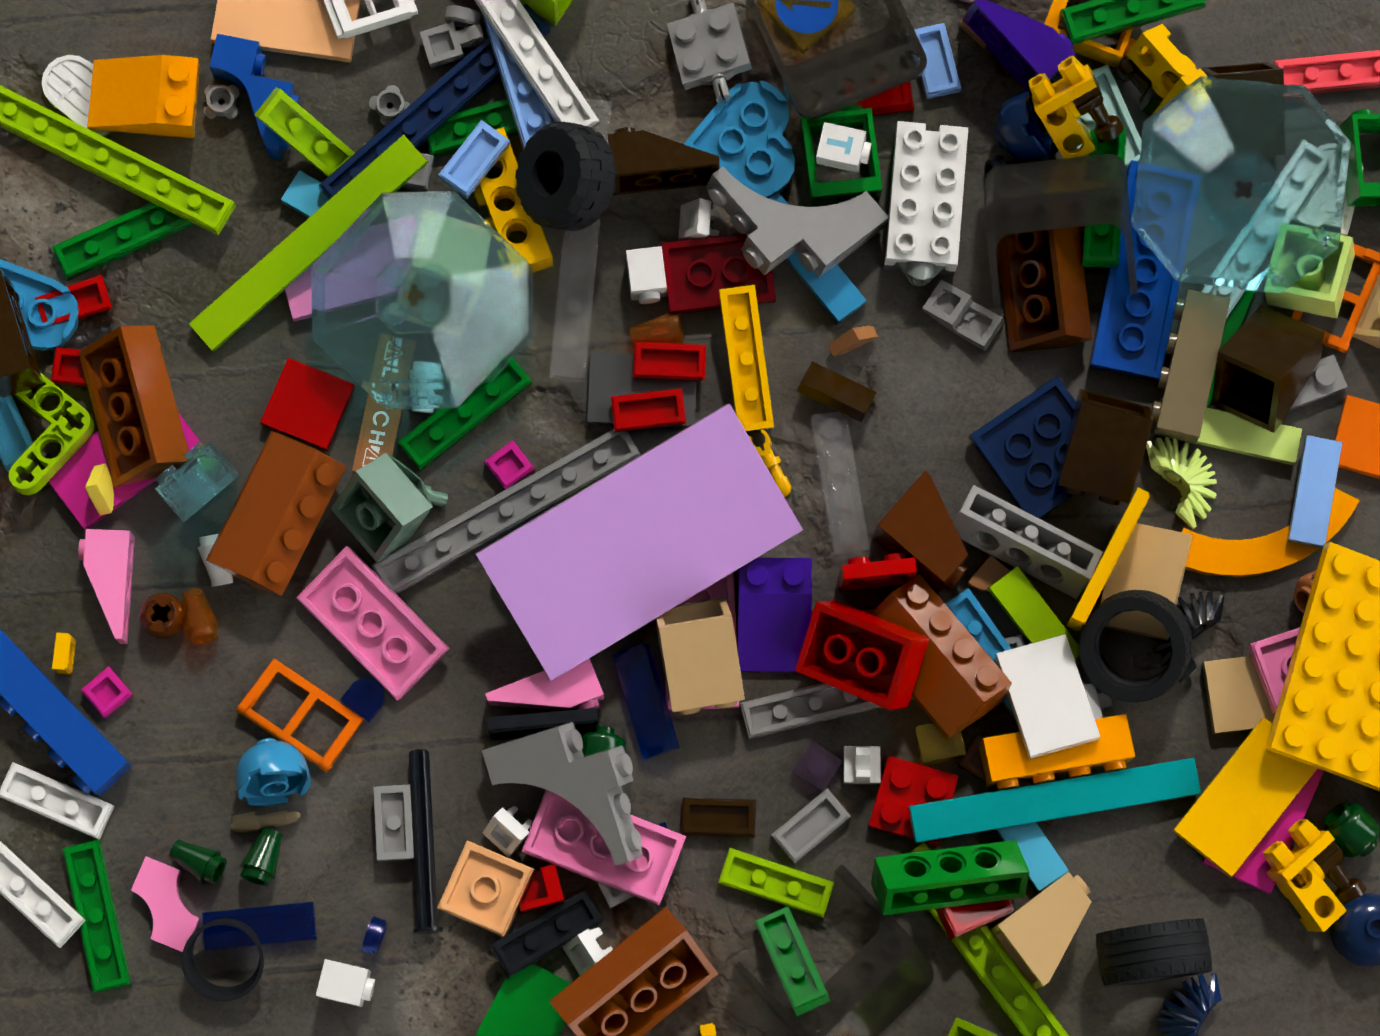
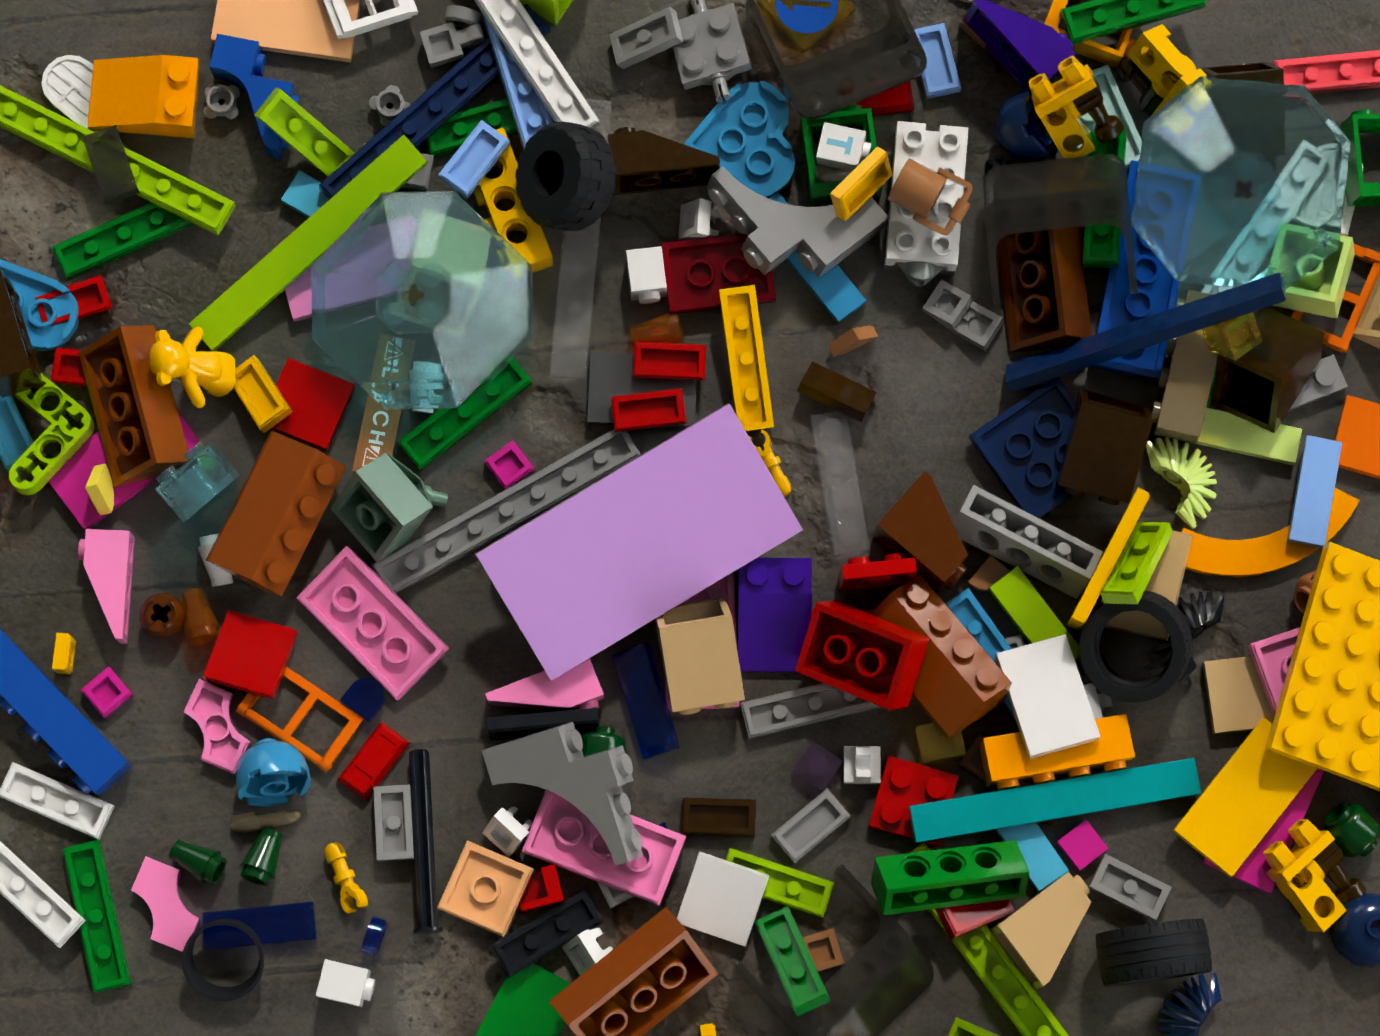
none -> clear smoke tile [82,125,140,204]
none -> yellow piece [149,326,236,408]
none -> bright pink tile [183,679,251,776]
none -> red tile [203,610,298,700]
none -> yellow tile [233,355,293,433]
none -> yellow piece [324,842,368,914]
none -> red tile [337,721,410,801]
none -> light grey plate [609,7,683,69]
none -> white tile [677,851,769,946]
none -> medium nougat tile [802,928,844,972]
none -> yellow tile [830,147,893,221]
none -> medium nougat piece [887,158,973,236]
none -> dark blue tile [1006,272,1286,392]
none -> dark pink tile [1056,819,1109,872]
none -> light grey plate [1088,854,1172,921]
none -> lime tile [1101,522,1173,604]
none -> clear yellow panel [1202,312,1263,360]

